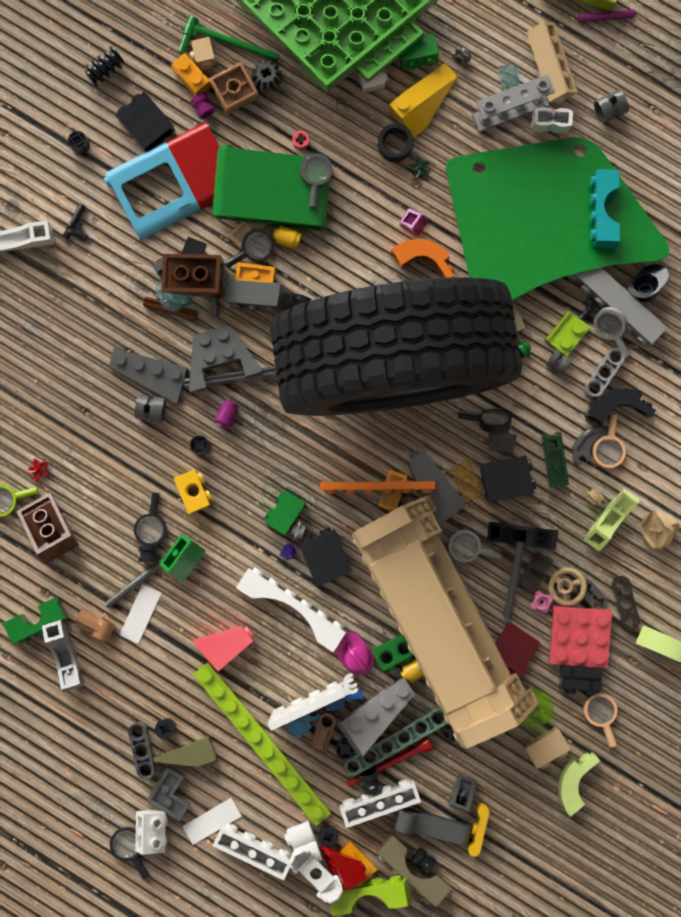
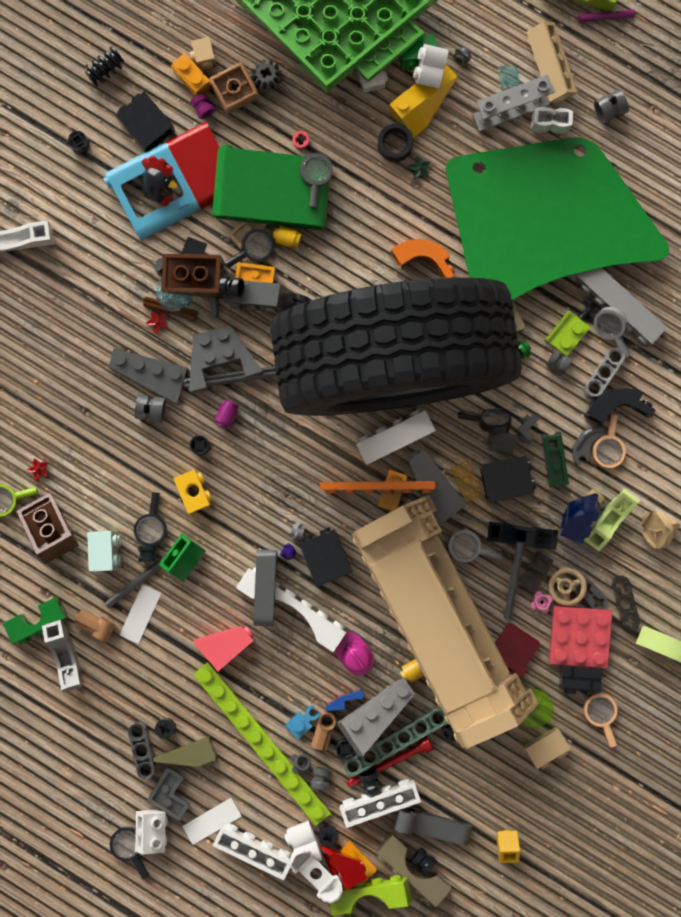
black hose [62,203,88,242] -> none
green bar [178,16,279,61] -> none
green brick [265,491,306,536] -> none
white plate [268,673,358,731] -> none
green brick [371,634,415,672] -> none
magenta slope [399,208,428,236] -> none
dark grey slope [447,774,477,814] -> none
yellow plate [467,803,489,857] -> none
yellowish green arch [558,752,600,817] -> none
teal arch [590,169,620,249] -> none
black piece [628,264,669,303] -> none
none -> light aqua brick [87,531,121,571]
none -> piece [142,156,178,206]
none -> red plant [146,311,168,334]
none -> black wheel [219,276,245,297]
none -> dark grey beam [253,549,278,627]
none -> dark grey plate [291,753,311,774]
none -> dark grey wheel [311,767,332,790]
none -> white brick [356,409,436,465]
none -> white brick [413,44,448,88]
none -> yellow brick [497,830,520,863]
none -> dark grey bracket [515,413,539,444]
none -> clear blue slope [560,493,600,544]

